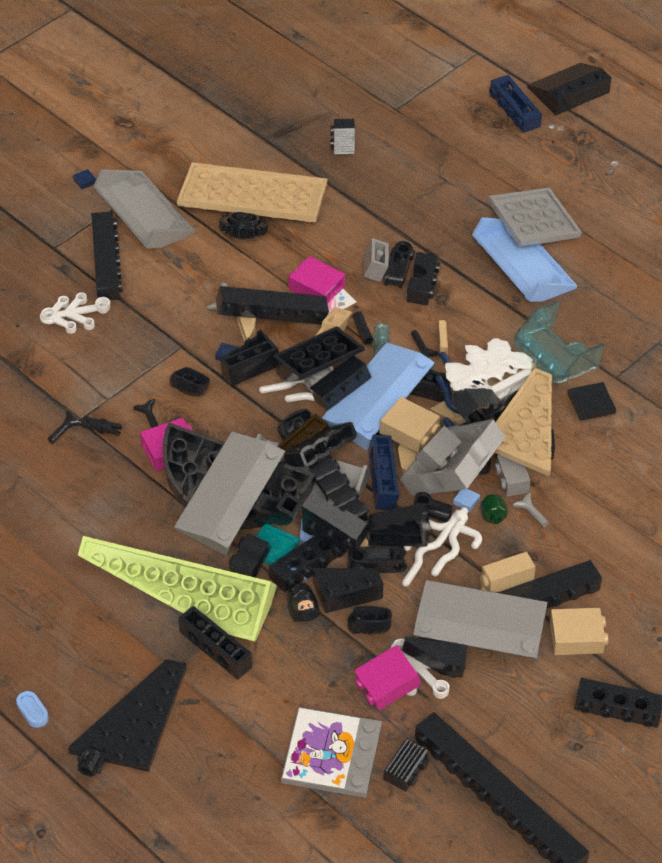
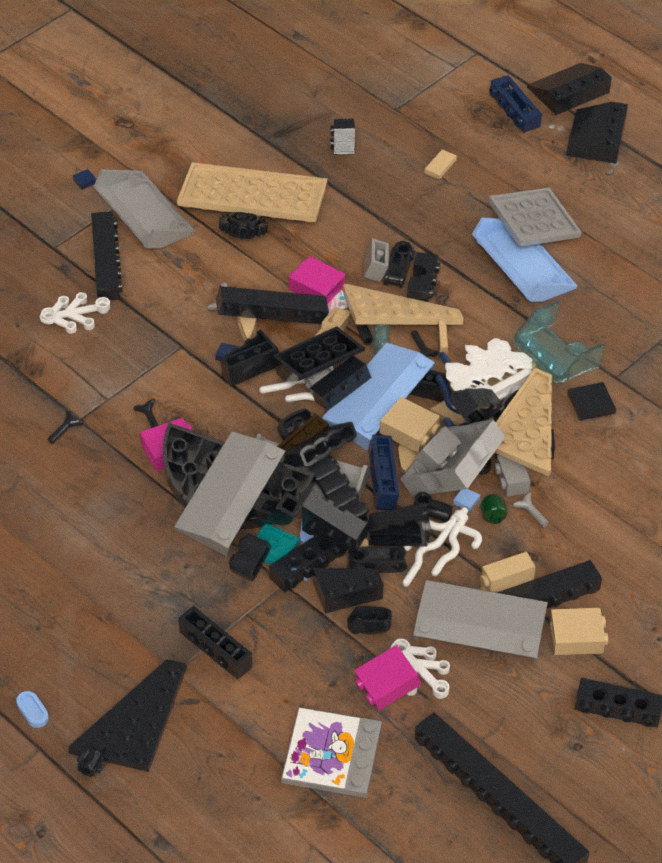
yellowish green wedge [78,536,277,642] -> none
black pin [82,416,122,436] -> none
black piece [169,367,210,397] -> none
black piece [287,583,319,622] -> none
black brick [383,739,429,792] -> none
black slope [402,637,467,678] -> none
none -> tan wing [342,284,464,325]
none -> tan tile [425,150,457,180]
none -> black slope [566,102,628,164]

